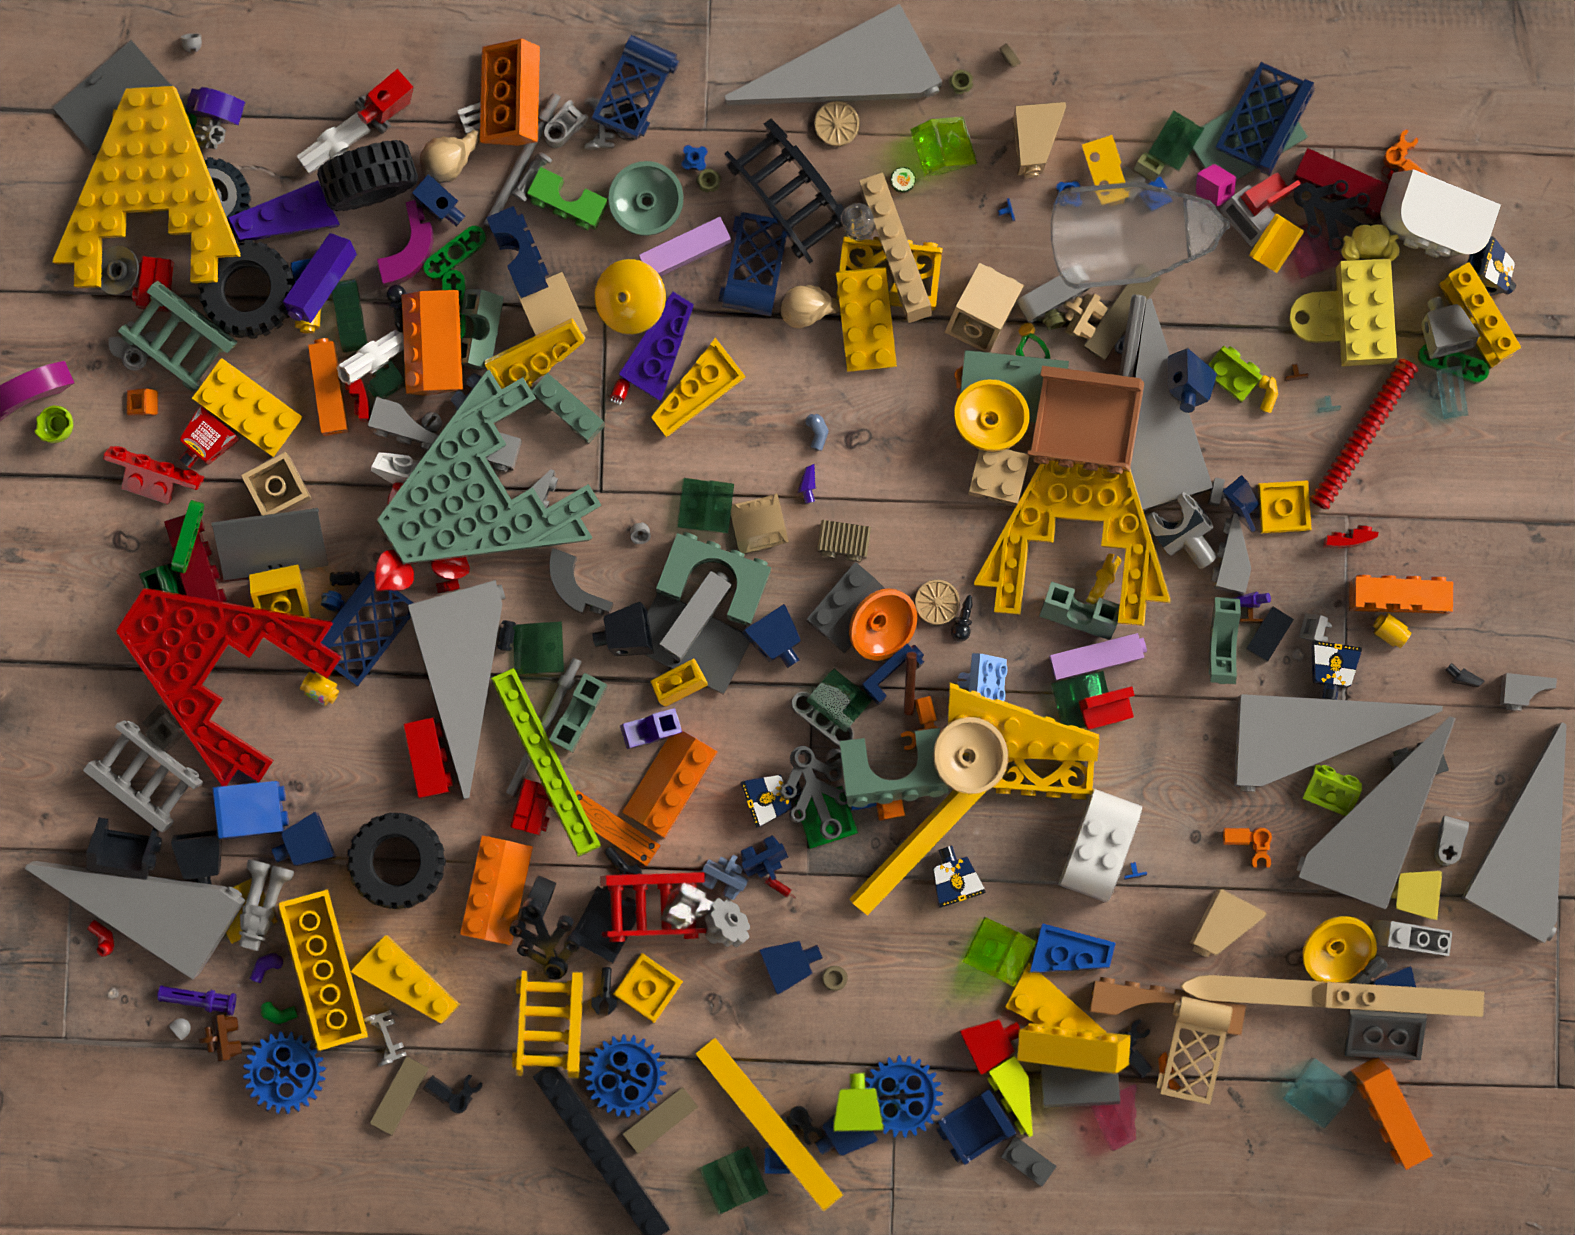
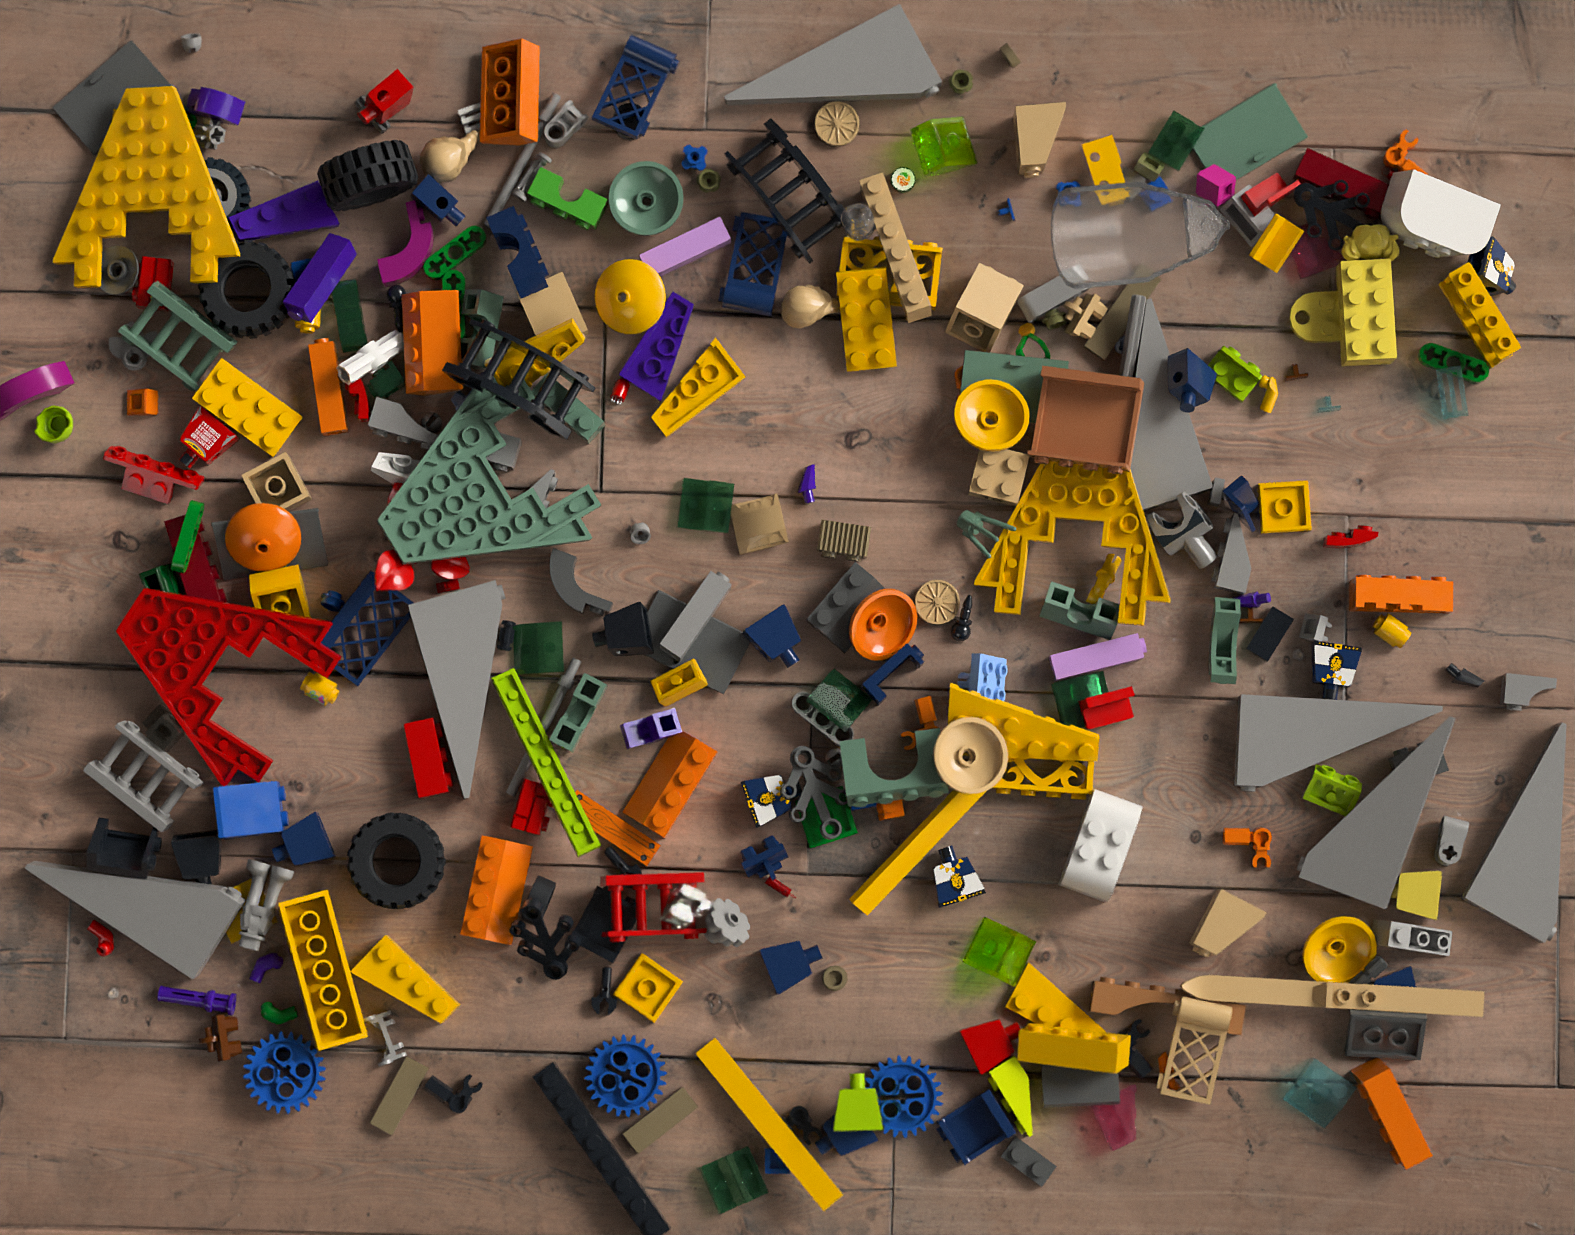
light grey hinge [169,1018,191,1040] -> none
white piece [297,113,370,174] -> none
black piece [329,571,360,586] -> none
yellow fence [512,971,583,1078] -> none
light grey piece [584,98,614,150] -> none
sand green arch [656,532,771,627] -> none
sand blue hips [701,855,749,900] -> none
sand blue arm [806,414,829,451] -> none
copper bar [904,652,917,715] -> none
blue wing [1029,923,1116,973] -> none
blue piece [1124,862,1147,880] -> none
dark blue fence [1216,62,1315,176] -> none
red piece [1310,358,1419,510] -> none
light grey torso [1422,297,1480,359] -> none
none -> orange dish [225,503,301,572]
none -> black fence [442,319,596,440]
none -> sand green plant [957,510,1016,558]

